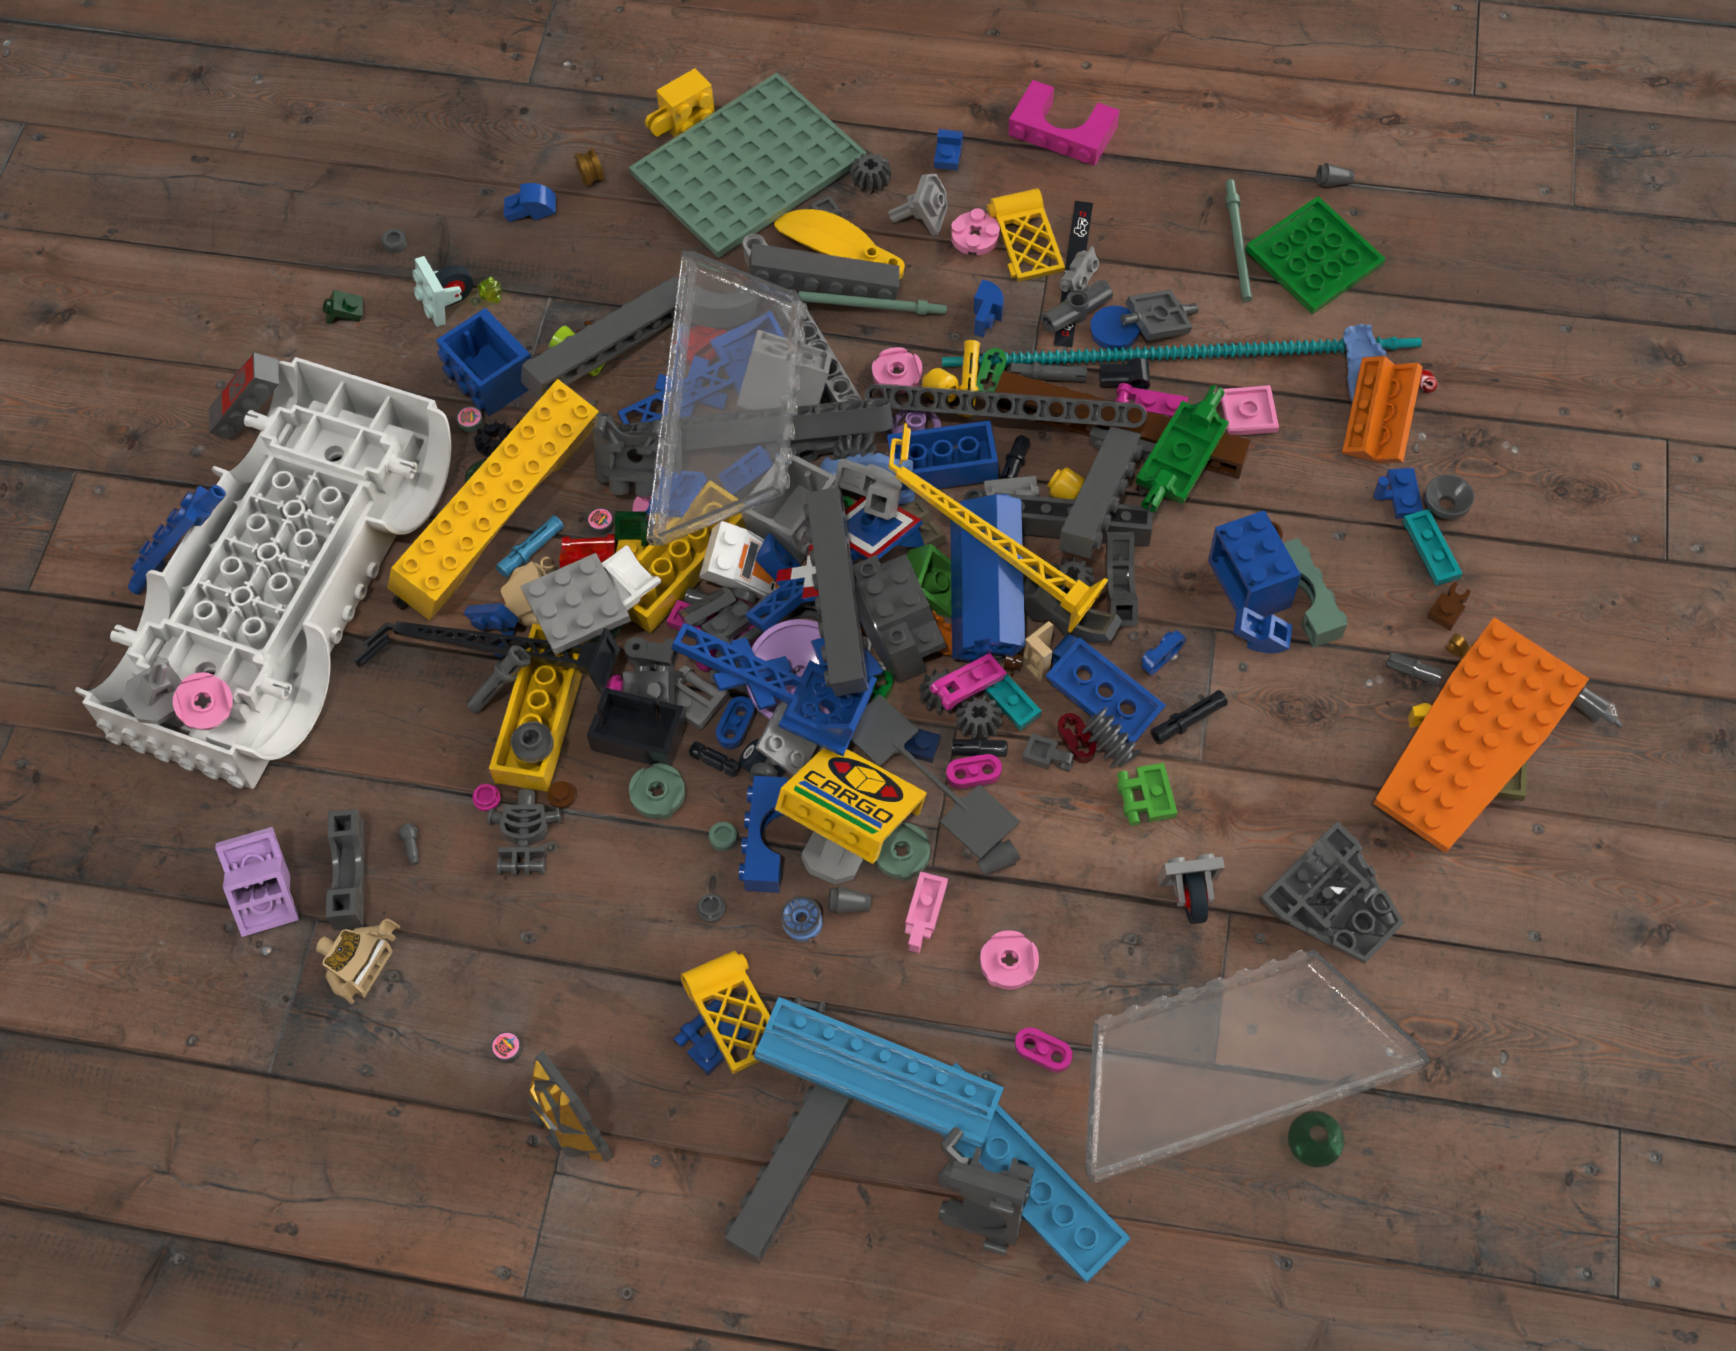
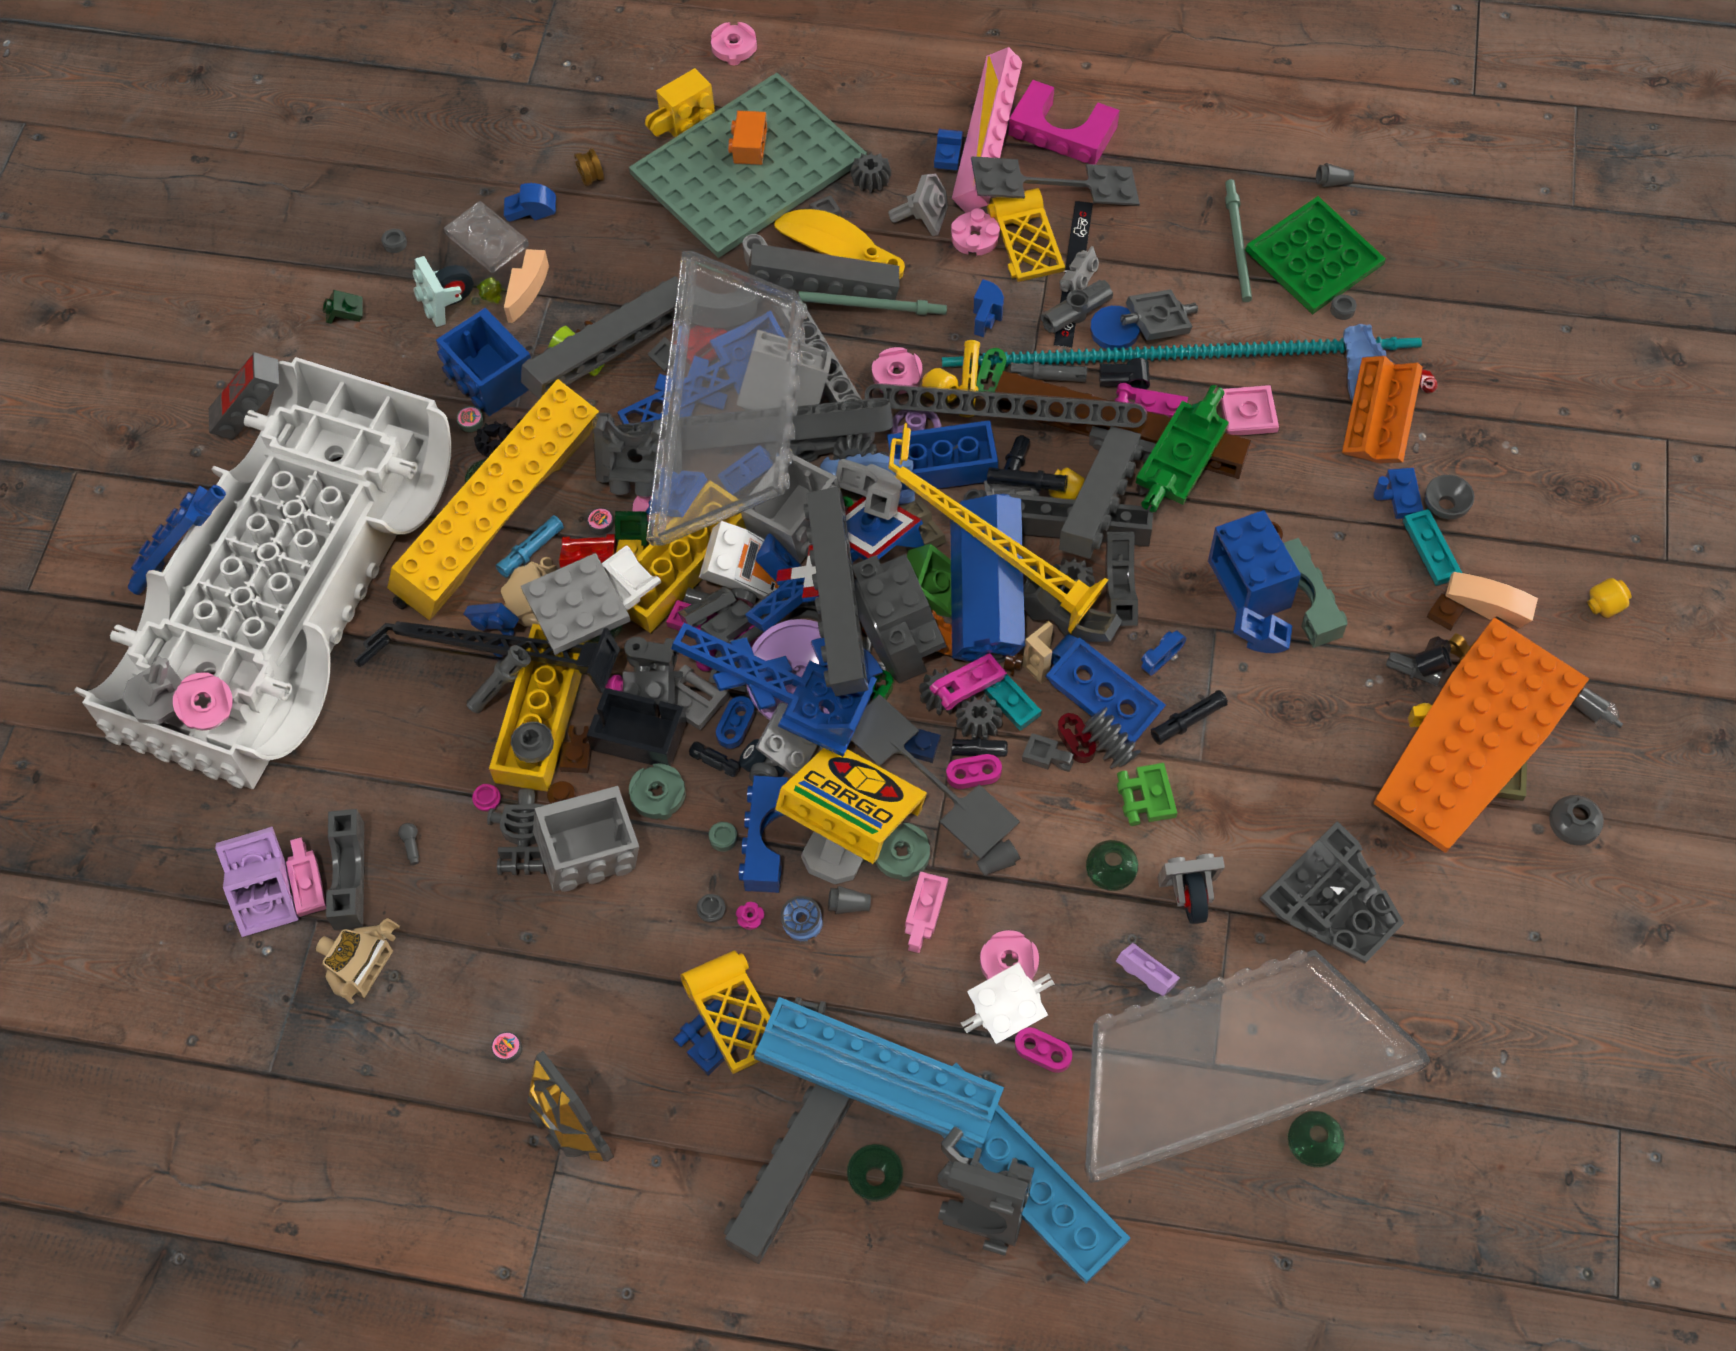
none -> bright pink hinge [286,837,326,917]
none -> clear plate [444,201,529,273]
none -> light nougat slope [504,249,549,323]
none -> light grey container [533,786,639,892]
none -> reddish brown plate [559,725,592,773]
none -> dark grey plate [647,337,684,374]
none -> bright pink plate [711,22,757,66]
none -> orange brick [728,110,767,165]
none -> dark pink plate [736,902,764,930]
none -> clear green piece [847,1144,903,1202]
none -> bright pink brick [952,47,1022,213]
none -> white plate [961,963,1055,1044]
none -> dark grey hinge [971,156,1140,206]
none -> black pin [987,467,1068,492]
none -> clear green piece [1086,840,1138,891]
none -> lavender plate [1116,943,1180,997]
none -> dark grey tile [1330,295,1357,320]
none -> black piece [1415,636,1452,677]
none -> light nougat slope [1445,572,1538,628]
none -> dark grey piece [1549,795,1604,845]
none -> yellow head [1587,578,1632,618]

